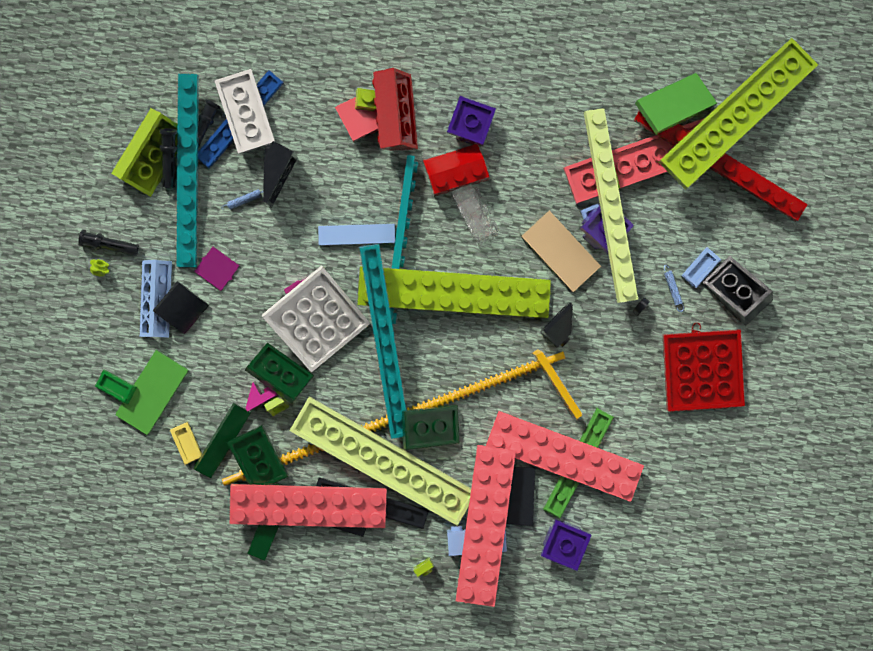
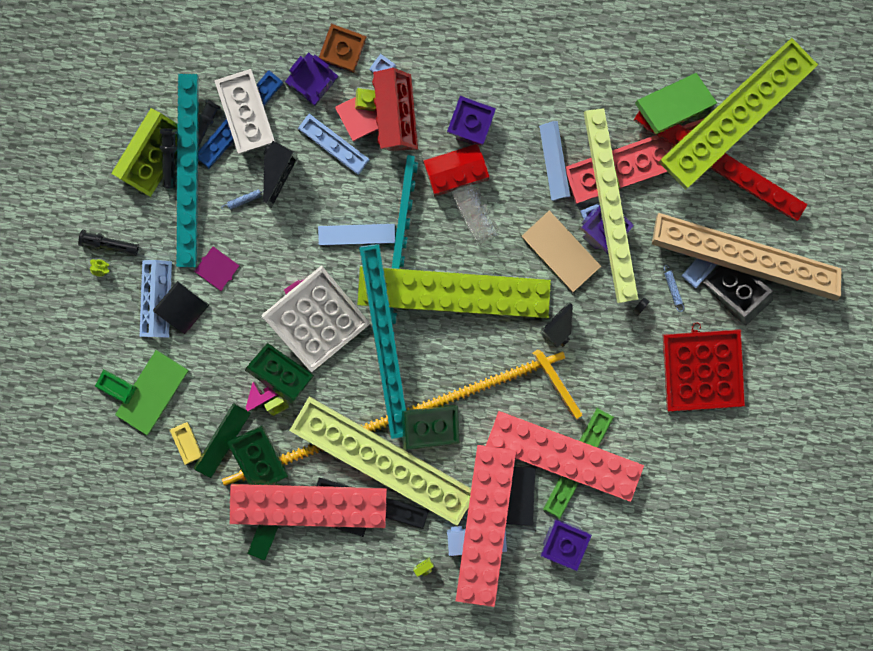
none -> dark purple panel [285,52,339,106]
none -> light blue tile [298,114,370,175]
none -> dark orange tile [319,24,367,73]
none -> light blue tile [369,54,396,72]
none -> light blue tile [539,121,570,201]
none -> tan plate [652,213,841,301]

